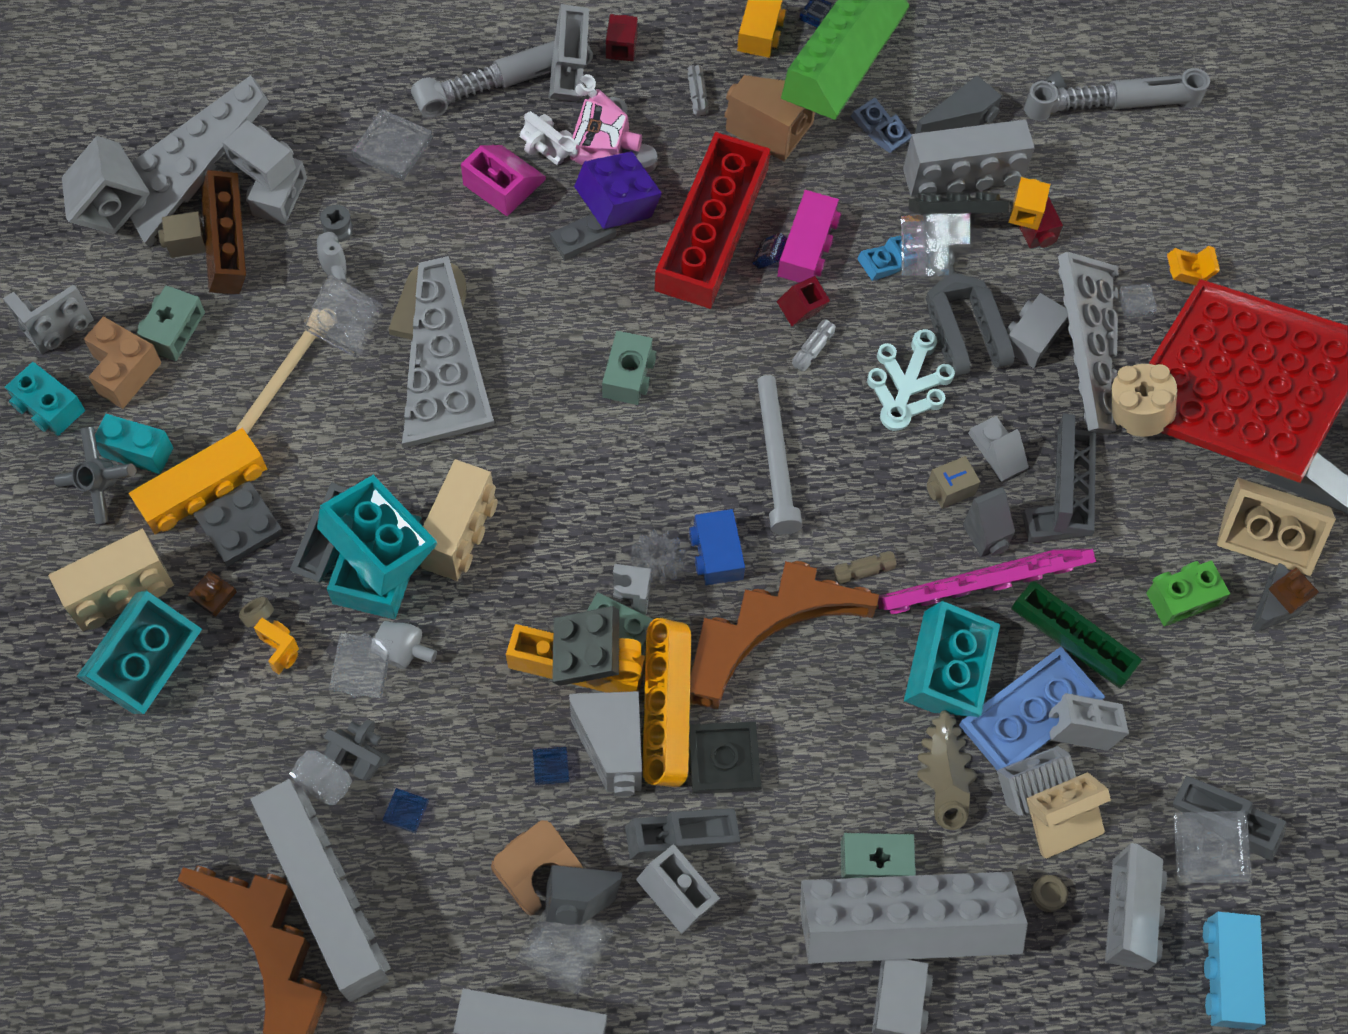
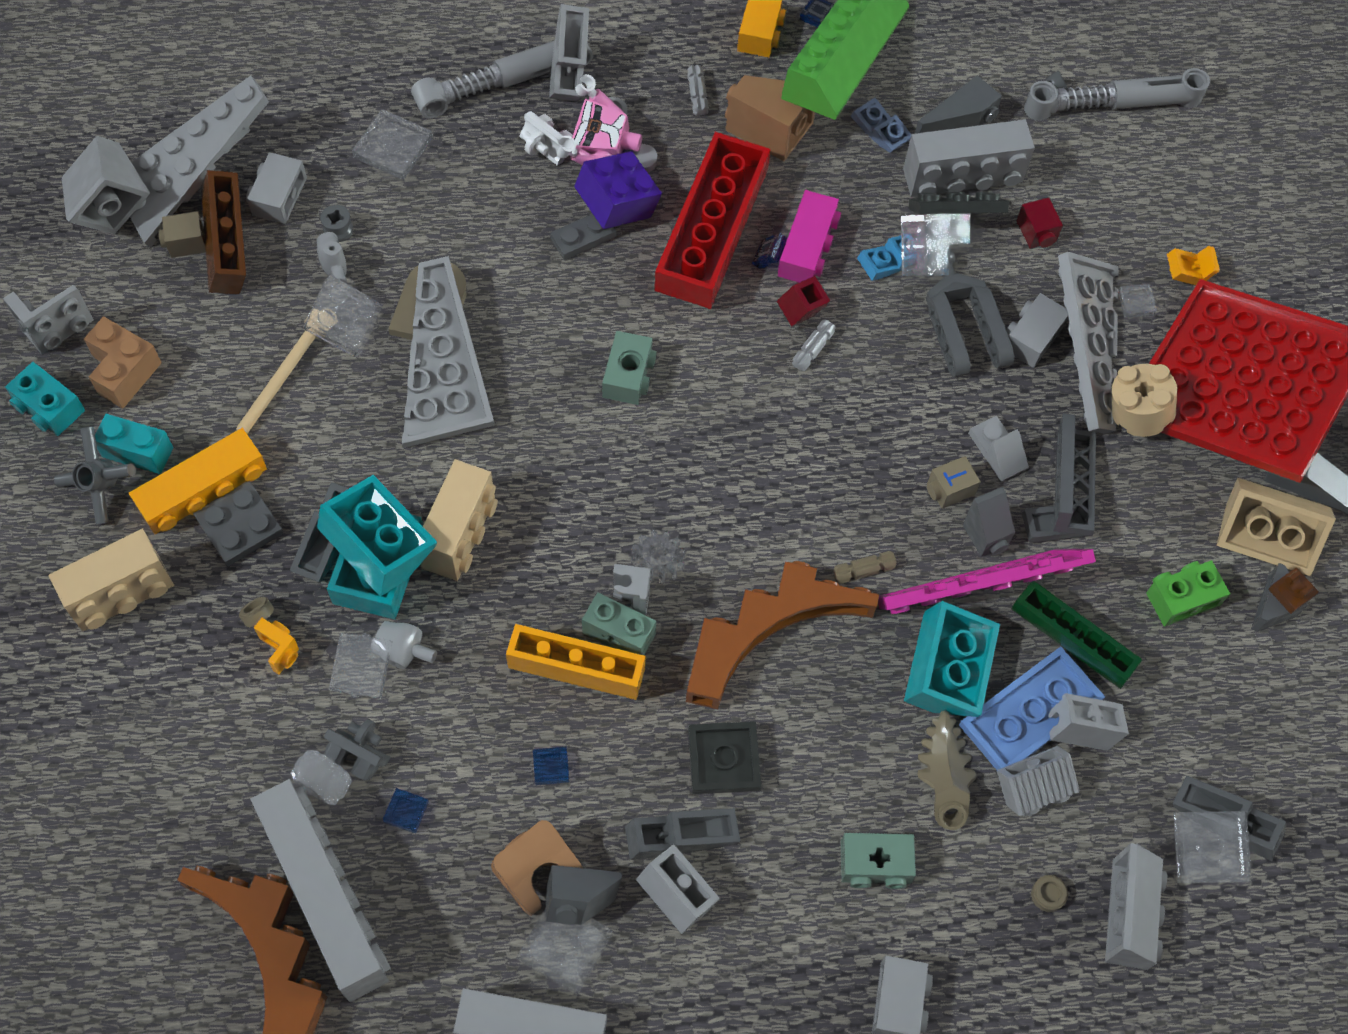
teal brick [77,591,202,714] -> none
sand green brick [136,285,205,361] -> none
reddish brown tile [188,570,237,617] -> none
light grey brick [222,120,296,191] -> none
dark pink slope [461,145,546,216] -> none
pearl dark grey plate [552,606,619,686] -> none
light grey slope [569,691,642,797] -> none
dark red brick [606,14,638,62] -> none
light orange wheel [607,638,641,682] -> none
light orange beam [642,618,691,788] -> none
blue brick [689,509,745,586] -> none
light grey piece [757,375,803,535] -> none
light grey brick [800,872,1027,964] -> none
light aqua plant [867,329,955,431] -> none
light orange brick [1009,177,1051,230] -> none
tan bracket [1026,772,1111,858] -> none
medium azure brick [1203,912,1266,1030] -> none

